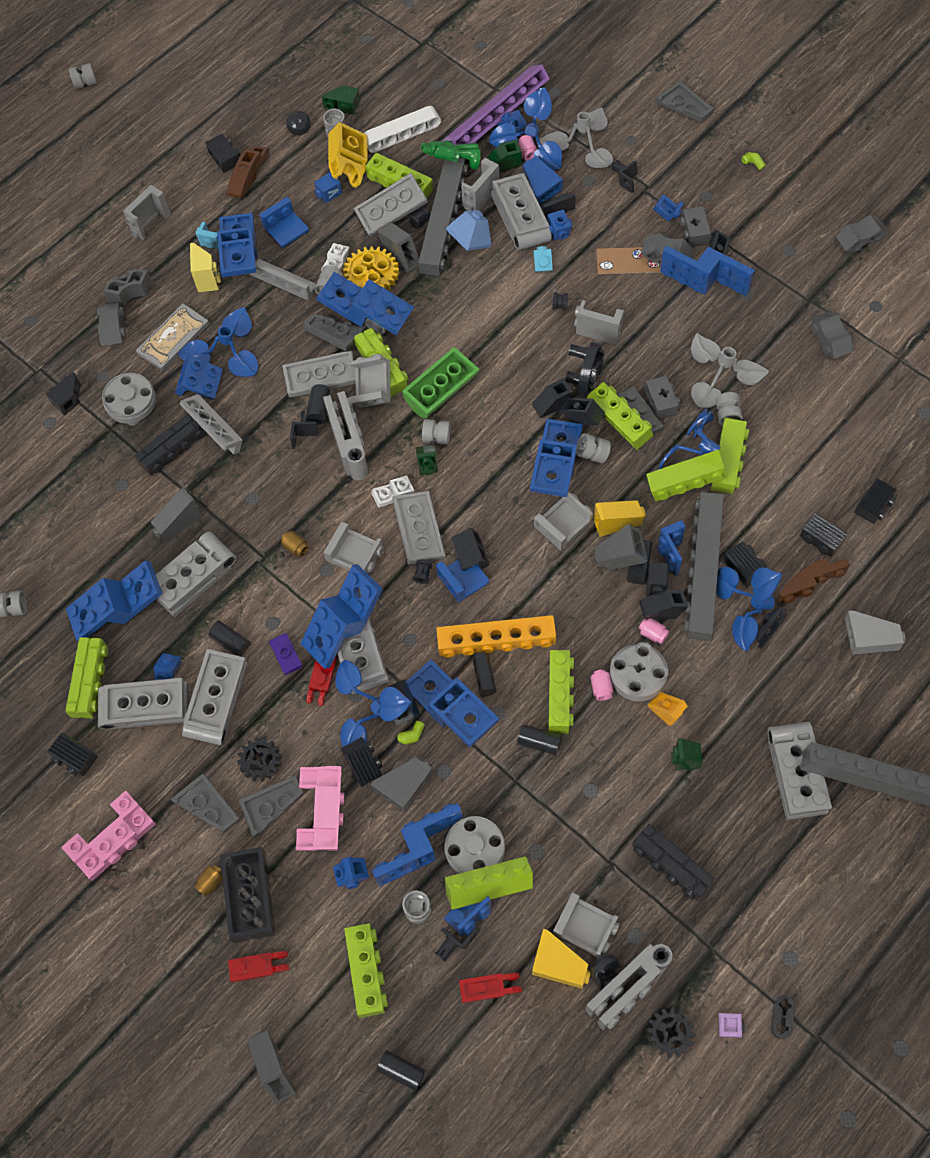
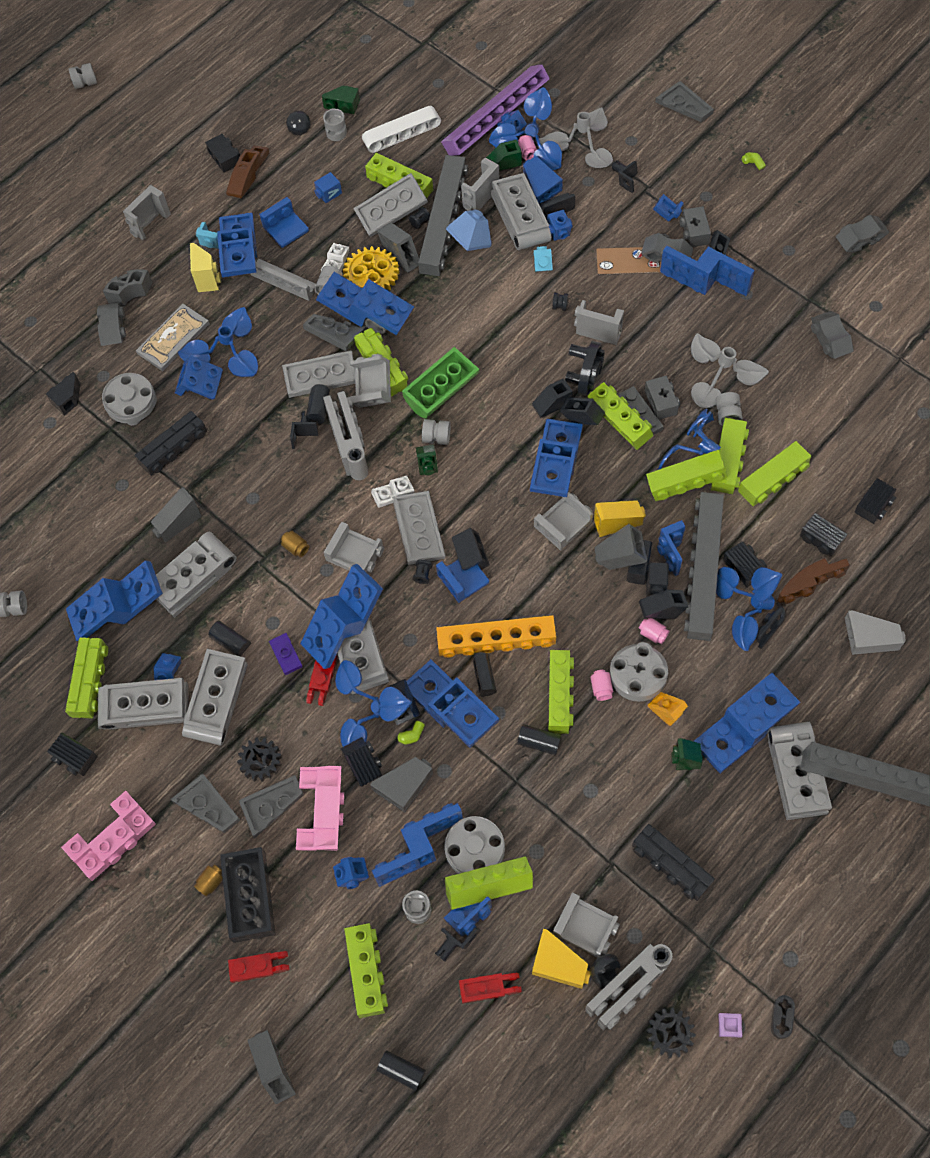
light grey fence [180,394,242,455] -> none
yellow brick [328,122,367,188] -> none
green piece [421,140,480,170] -> none
light grey wheel [577,433,610,463] -> none
none -> blue bracket [693,673,800,774]
none -> lime brick [738,441,811,507]

